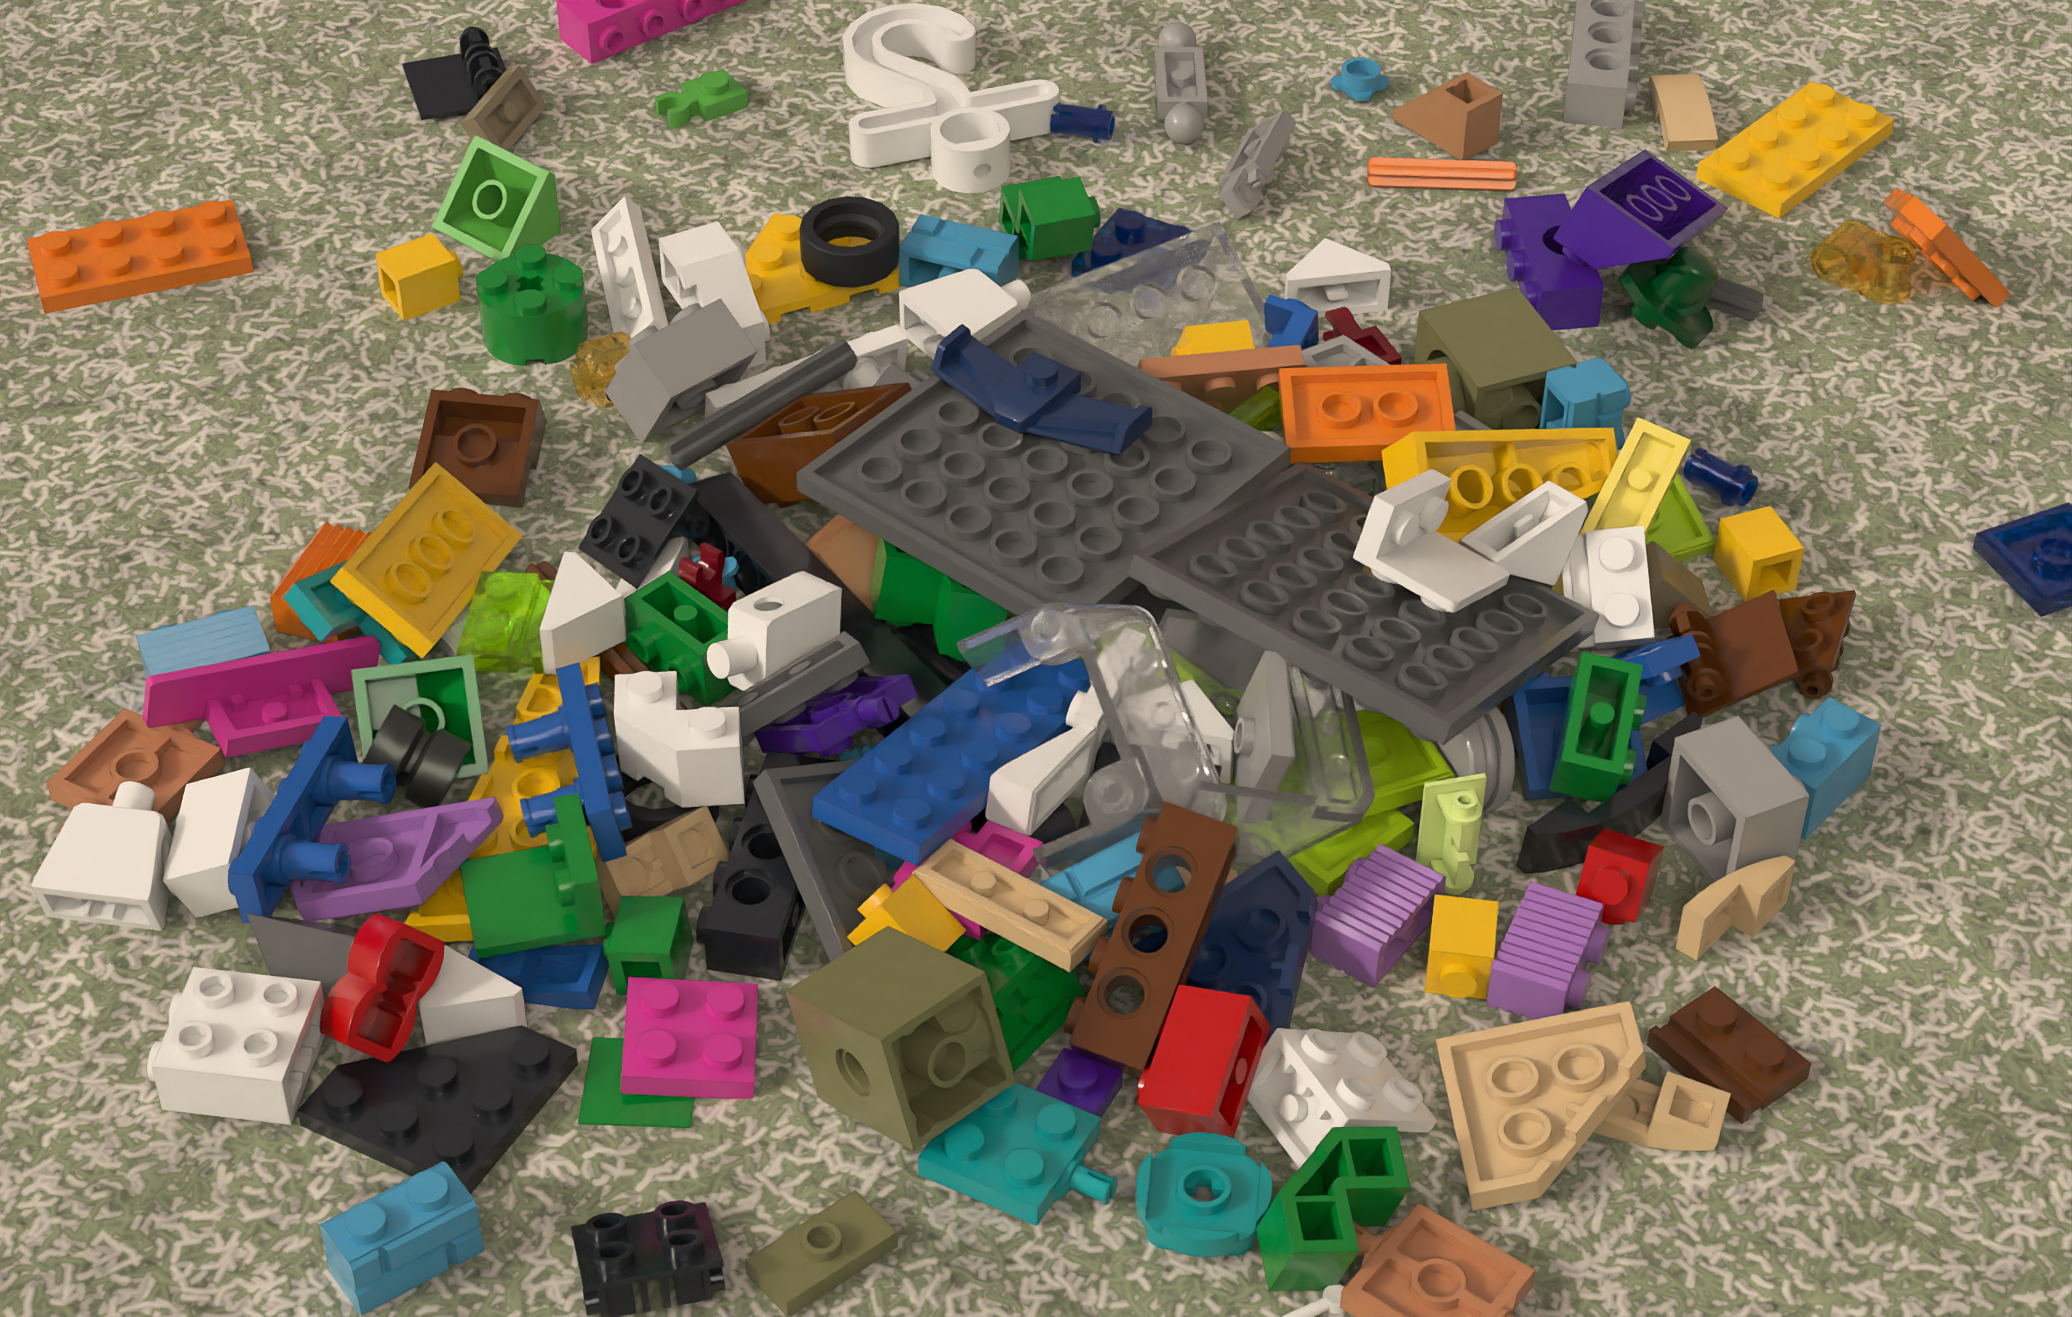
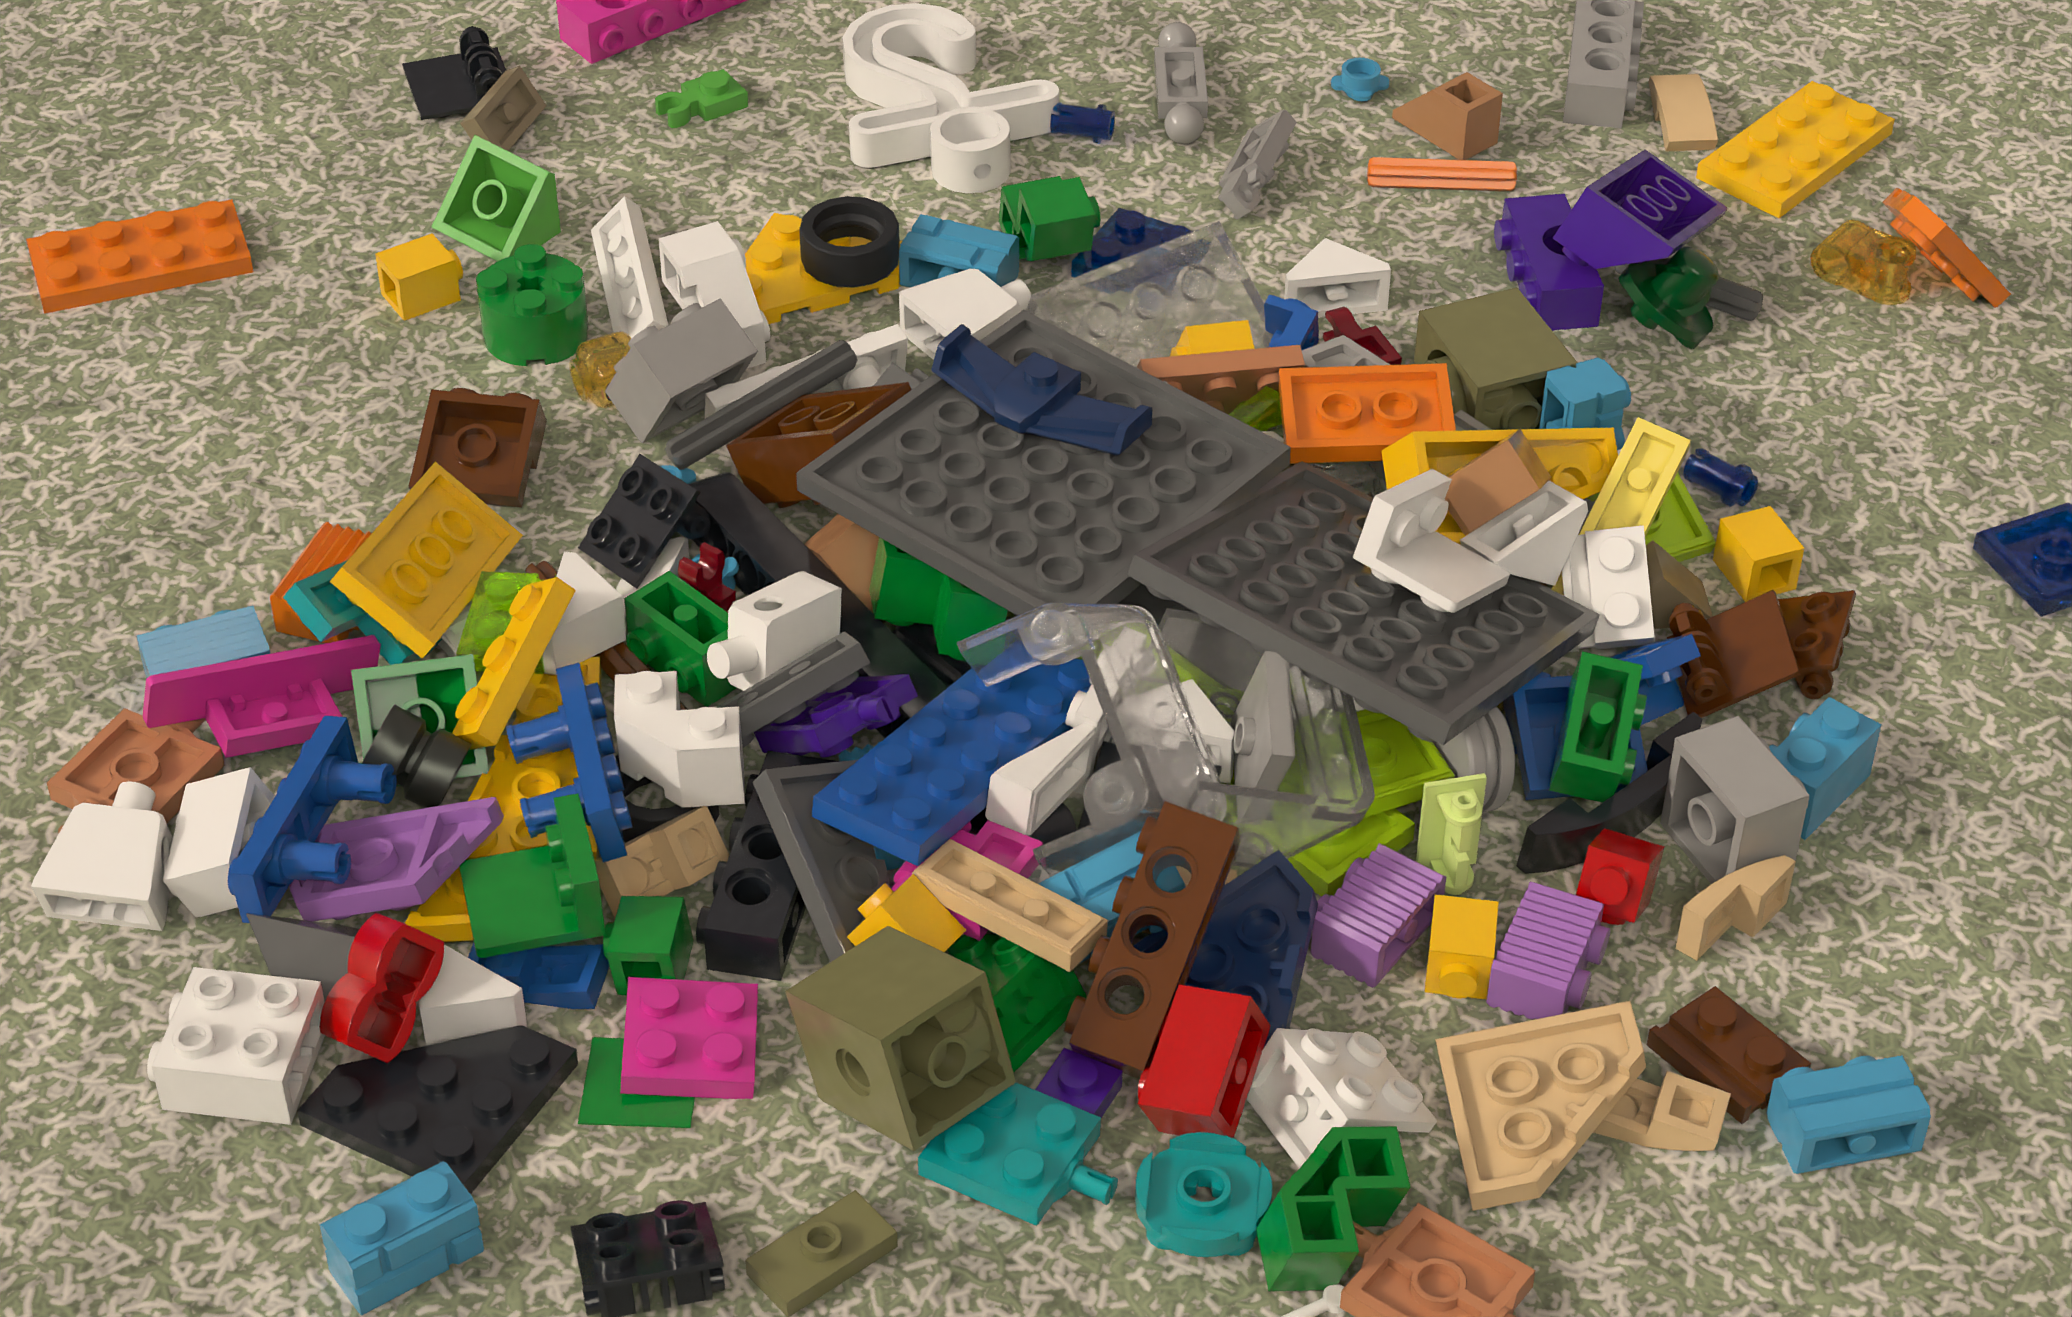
none -> yellow plate [452,577,576,750]
none -> medium nougat slope [1445,429,1551,535]
none -> dark azure brick [1766,1055,1931,1174]

